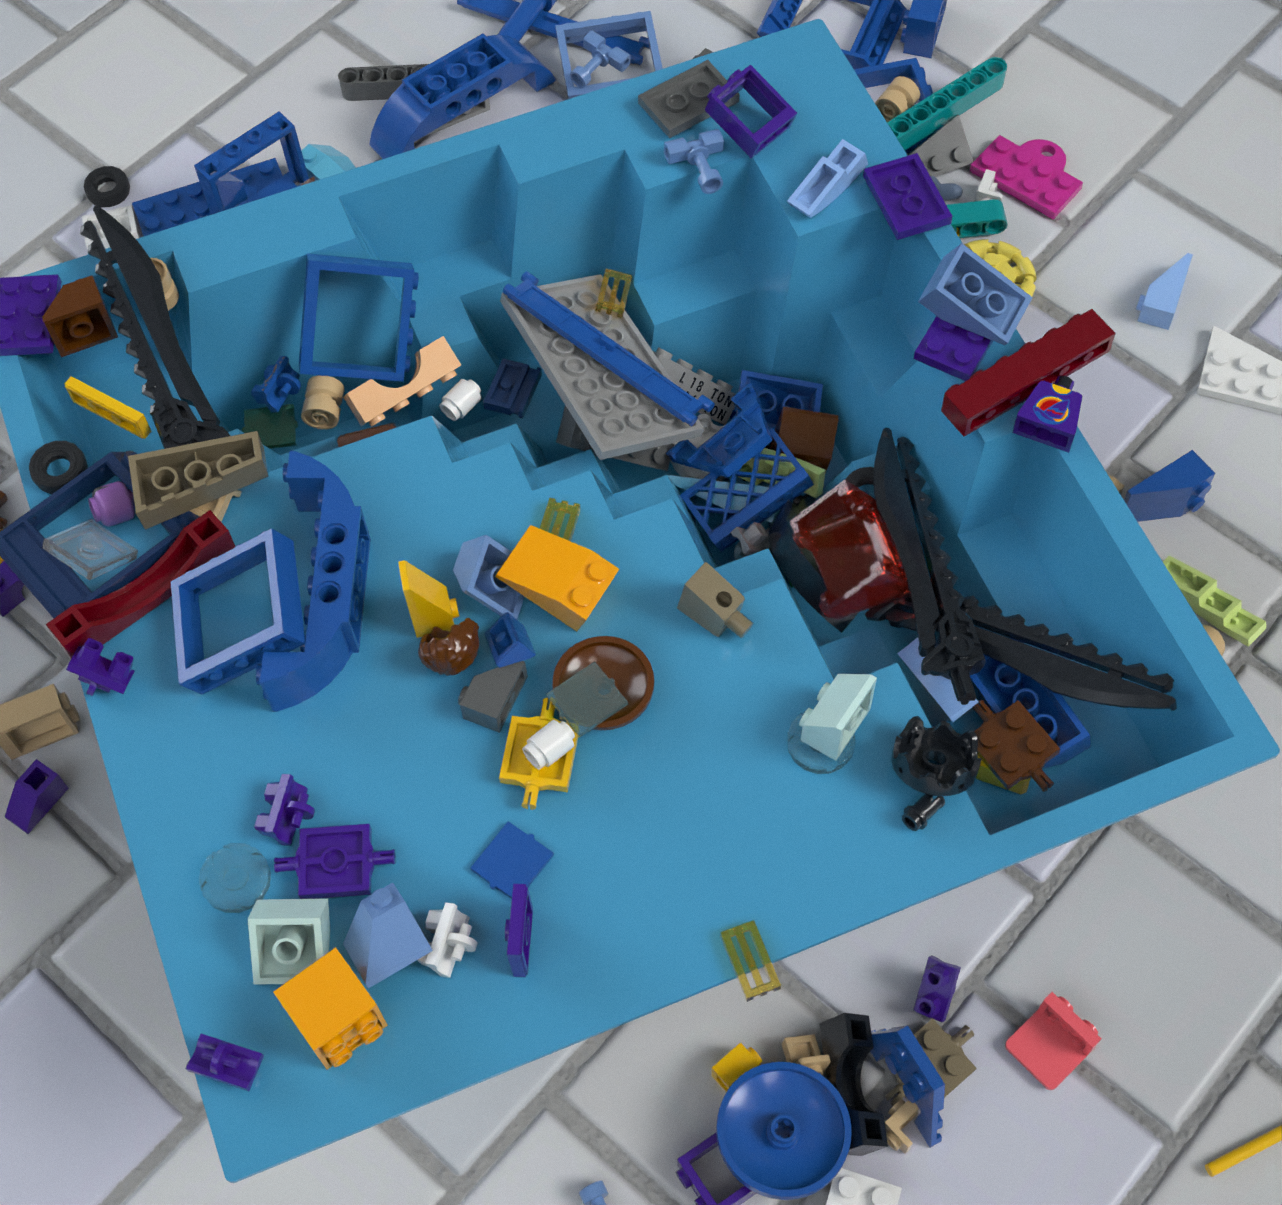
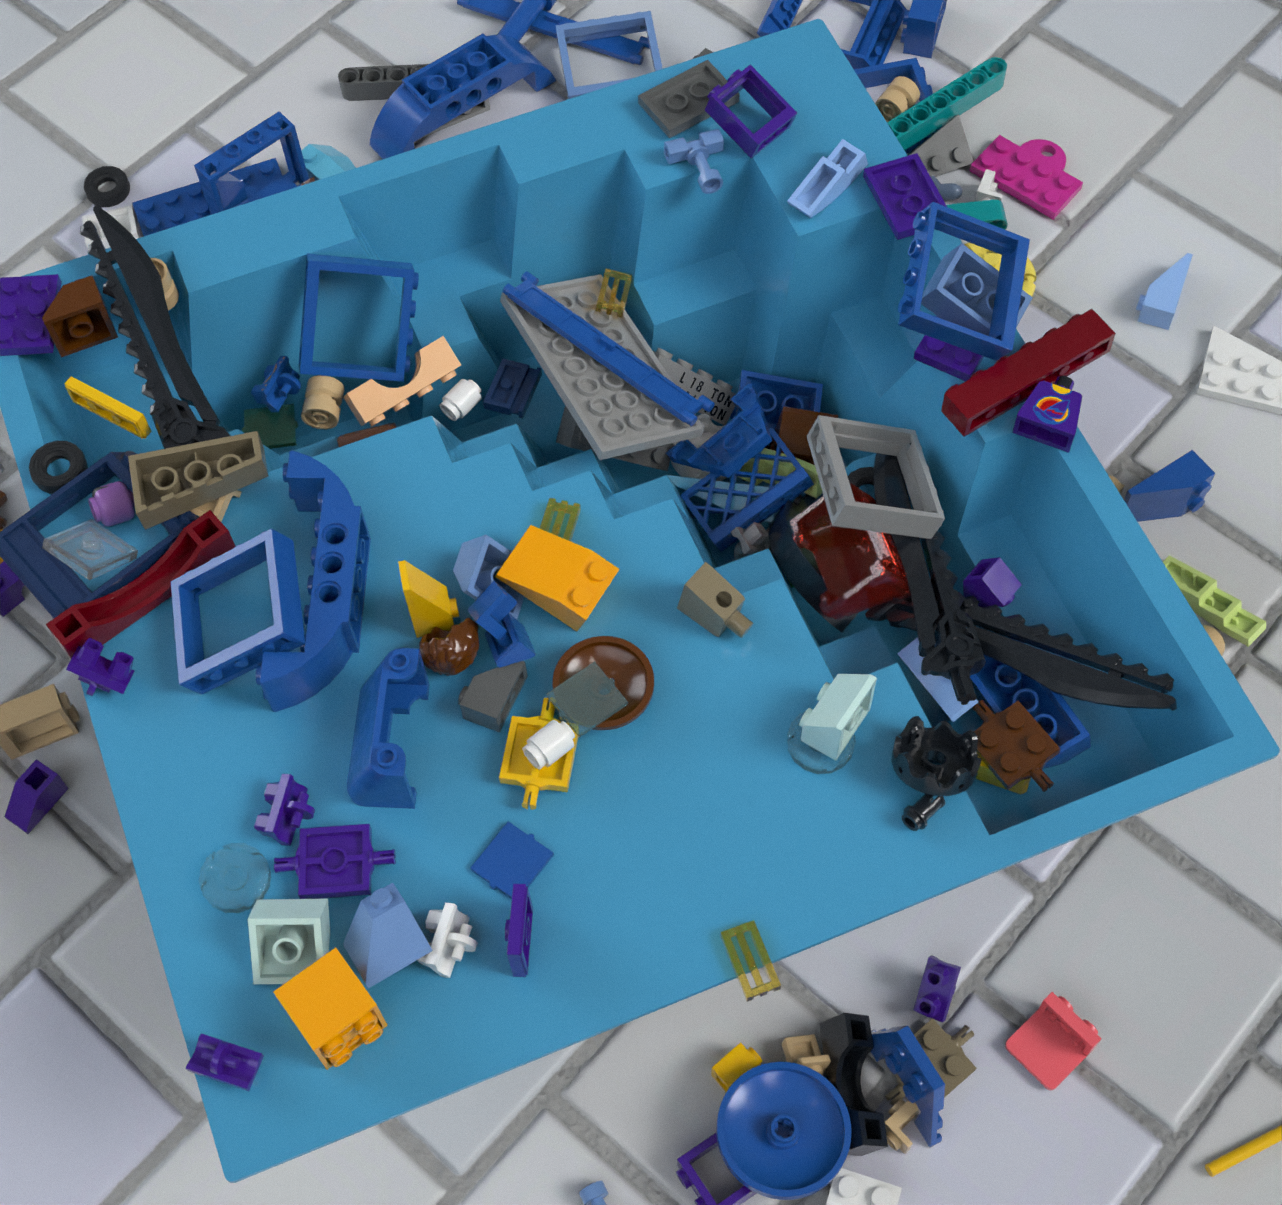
medium blue bar [570,30,631,88] -> none
none -> blue windscreen [347,648,430,809]
none -> blue panel [467,581,517,641]
none -> light grey window [807,415,945,539]
none -> blue window [898,202,1030,361]
none -> dark purple slope [963,557,1022,607]

